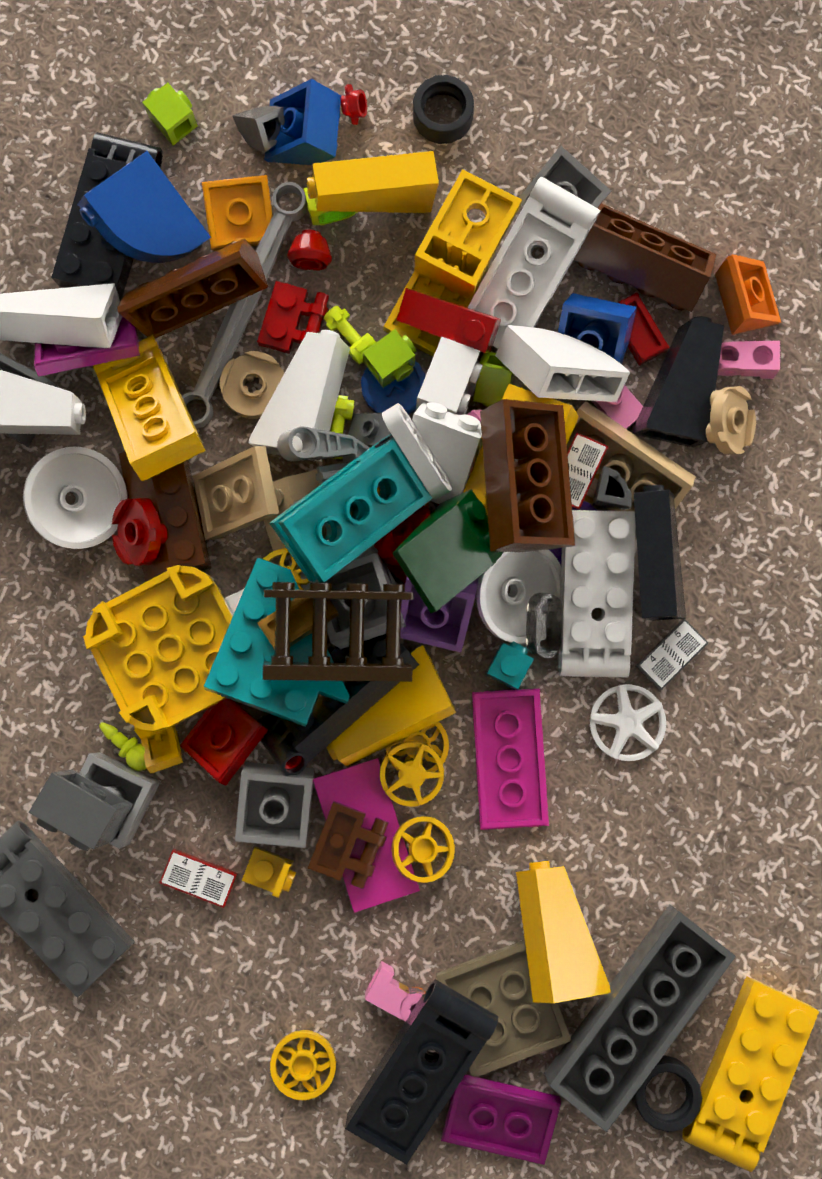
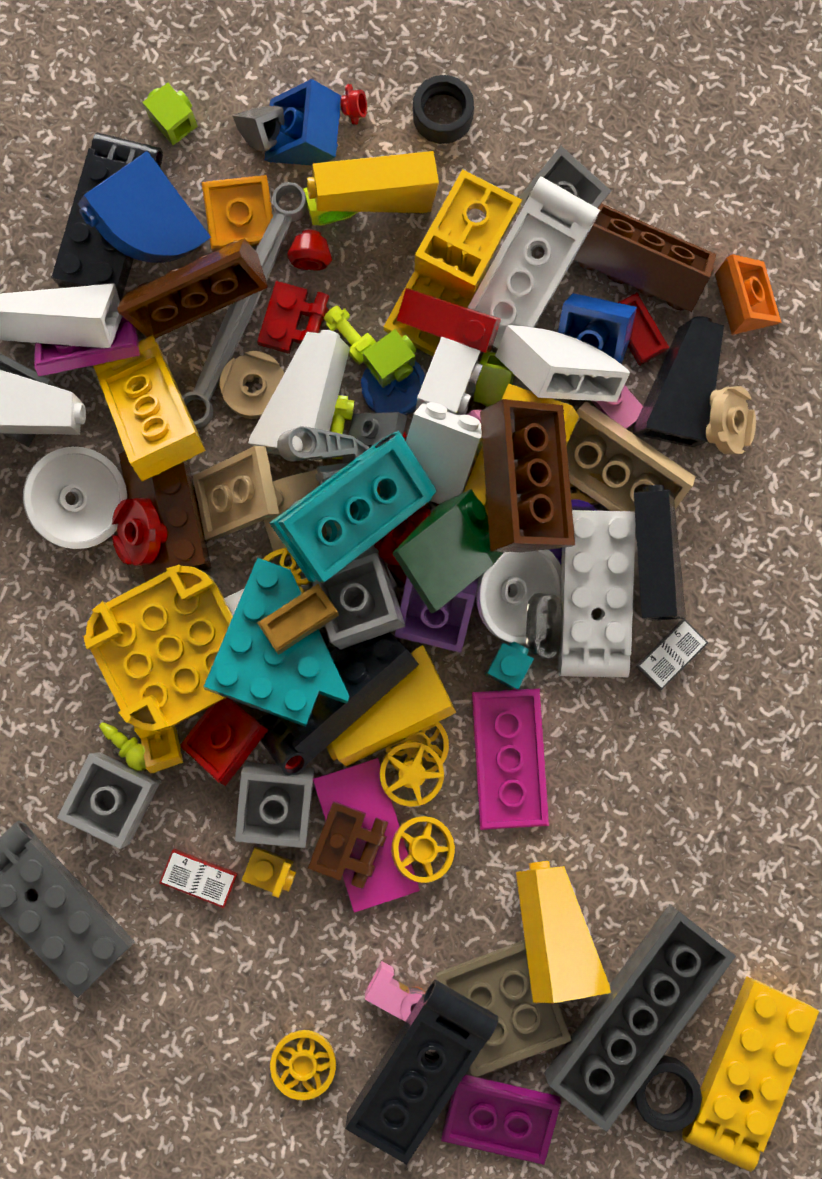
dark grey brick [28,769,133,851] -> none
dark brown fence [263,582,414,682] -> none
white beam [382,403,452,499] -> none
white tile [567,433,608,510] -> none
white wheel [590,684,666,761] -> none
dark grey brick [592,466,632,510] -> none
bright pink leg [717,341,780,379] -> none

